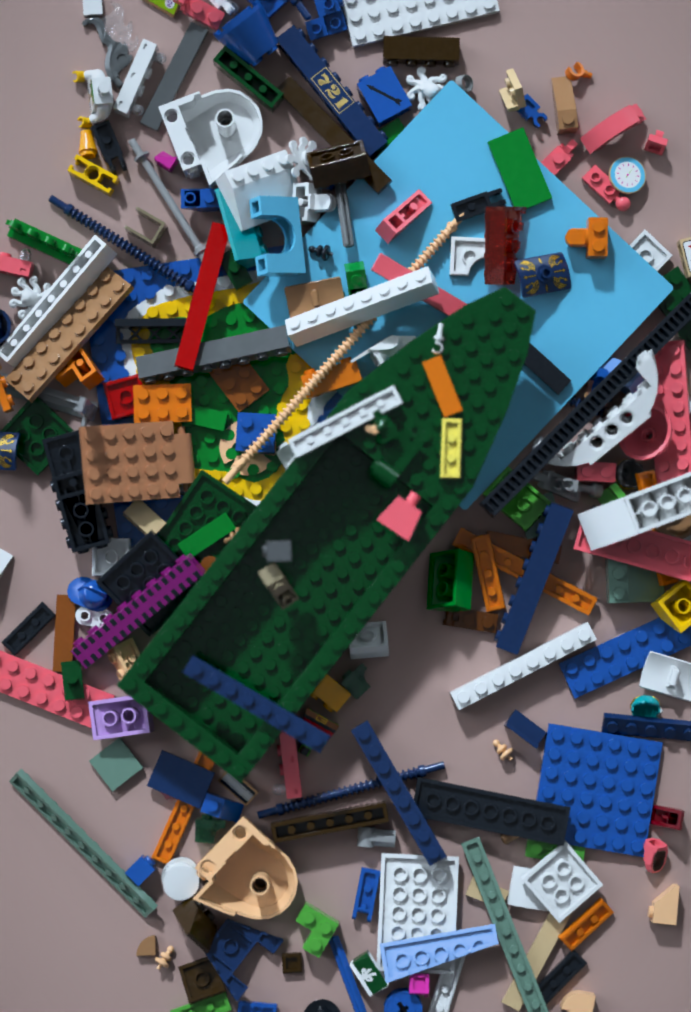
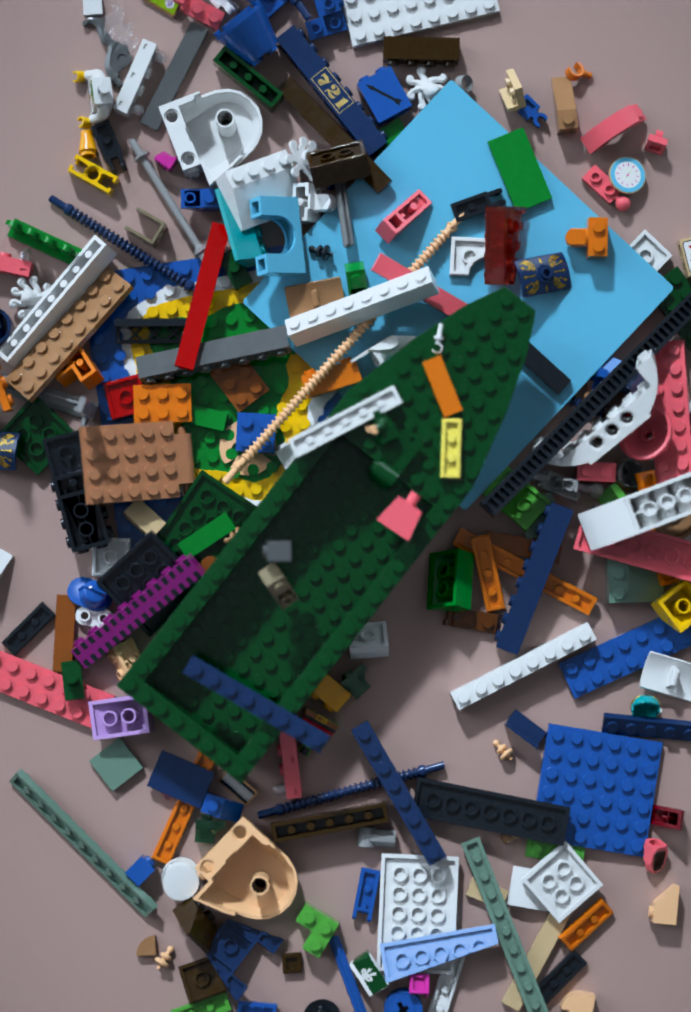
coral hinge [541,139,578,175] -> none

